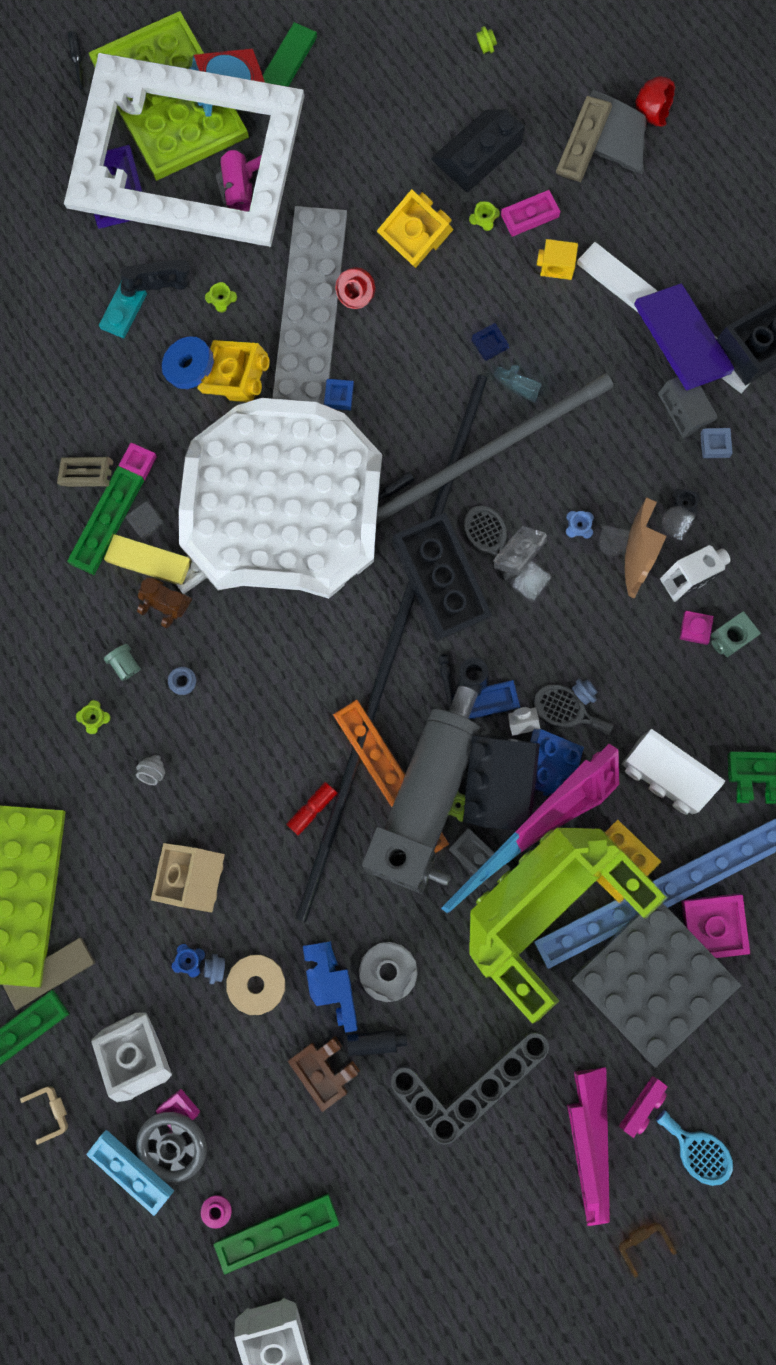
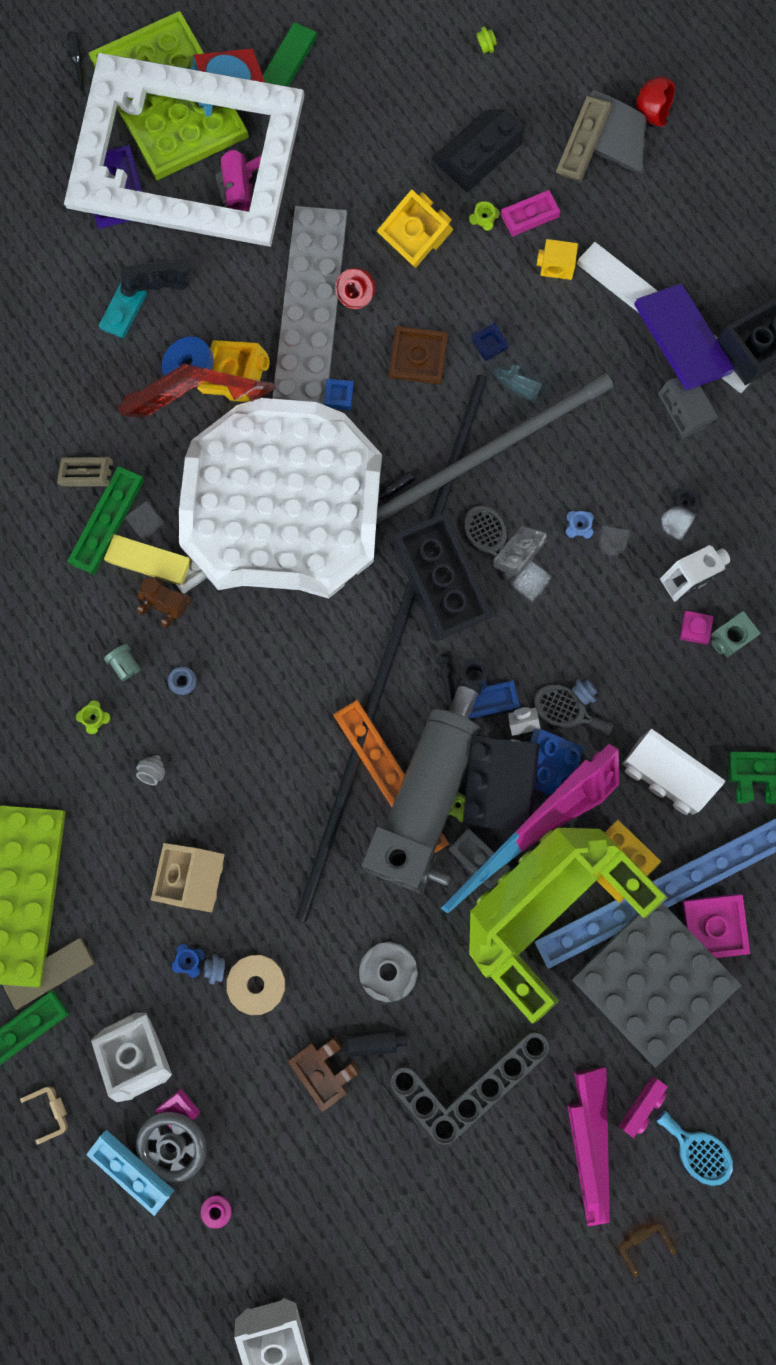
dark pink plate [119,443,157,480] -> none
lime plate [205,282,237,313] -> none
green plate [214,1192,340,1275] -> none
red piece [286,782,337,836] -> none
blue plate [303,941,358,1033] -> none
medium nougat slope [625,498,667,598] -> none
sand blue plate [701,428,732,458] -> none
none -> clear red windscreen [117,364,276,418]
none -> reddish brown tile [388,326,449,385]

